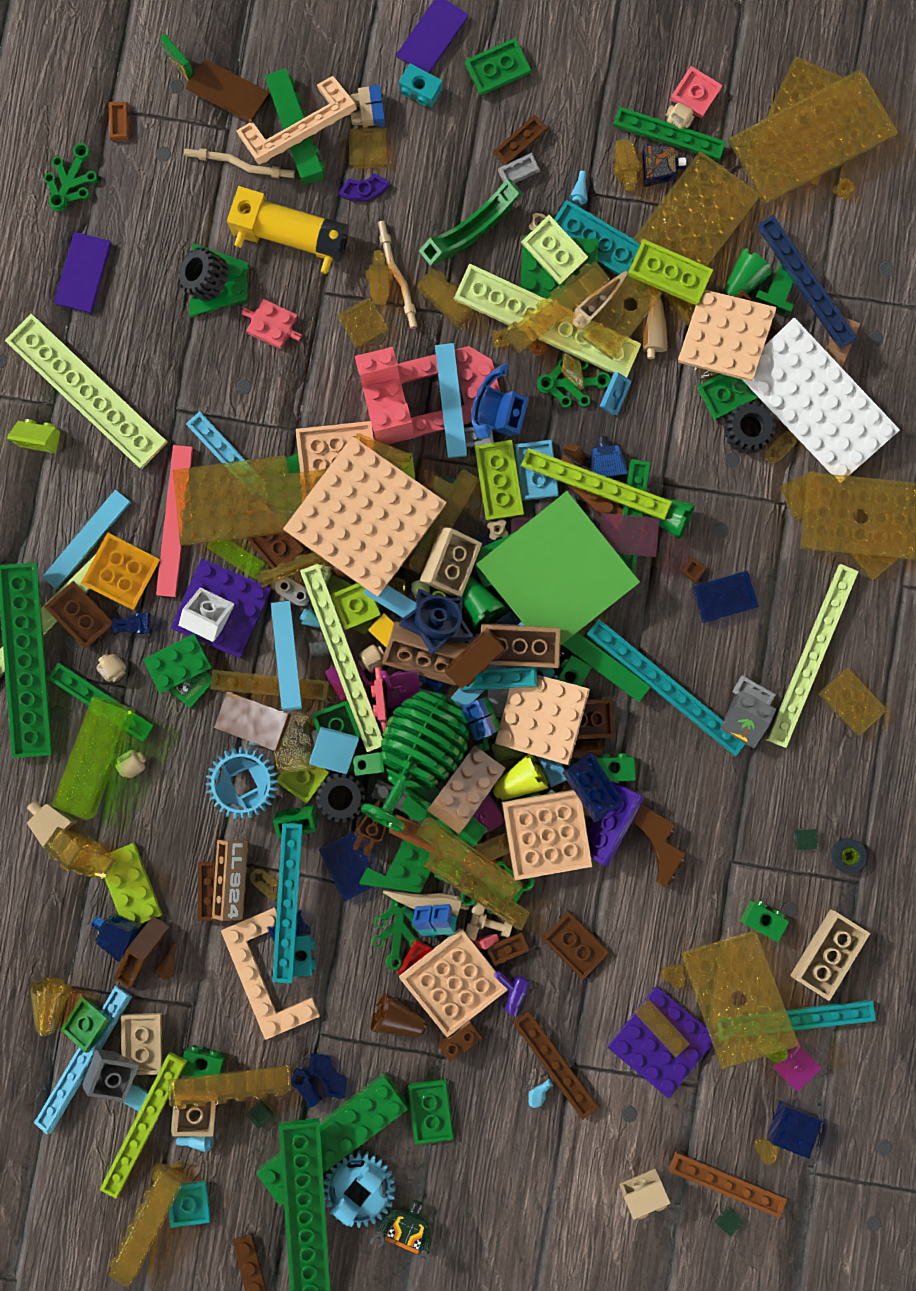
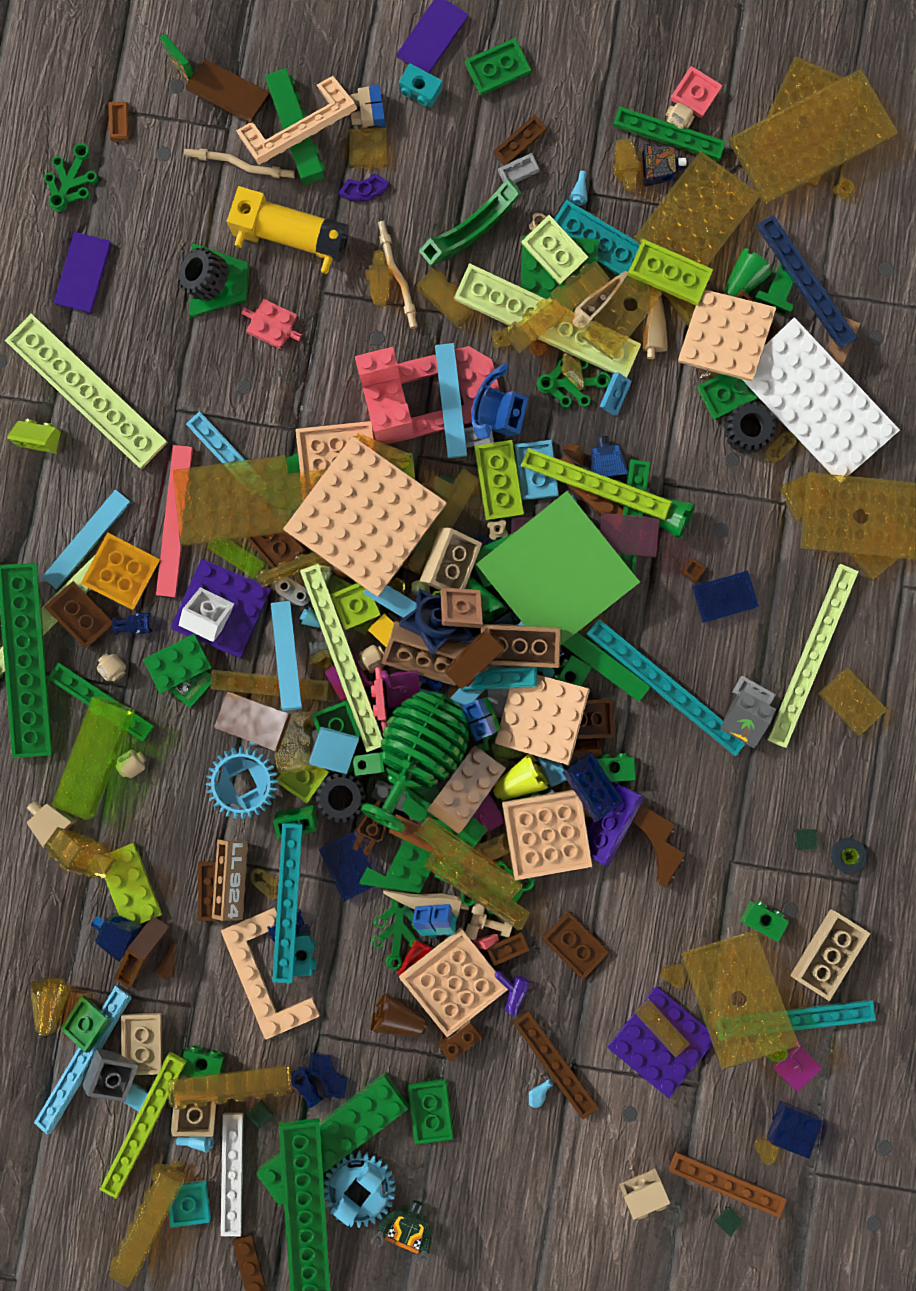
clear yellow plate [337,297,389,349] -> none
none -> white plate [221,1113,244,1236]
none -> clear yellow tile [309,649,333,670]
none -> nougat plate [441,588,483,628]

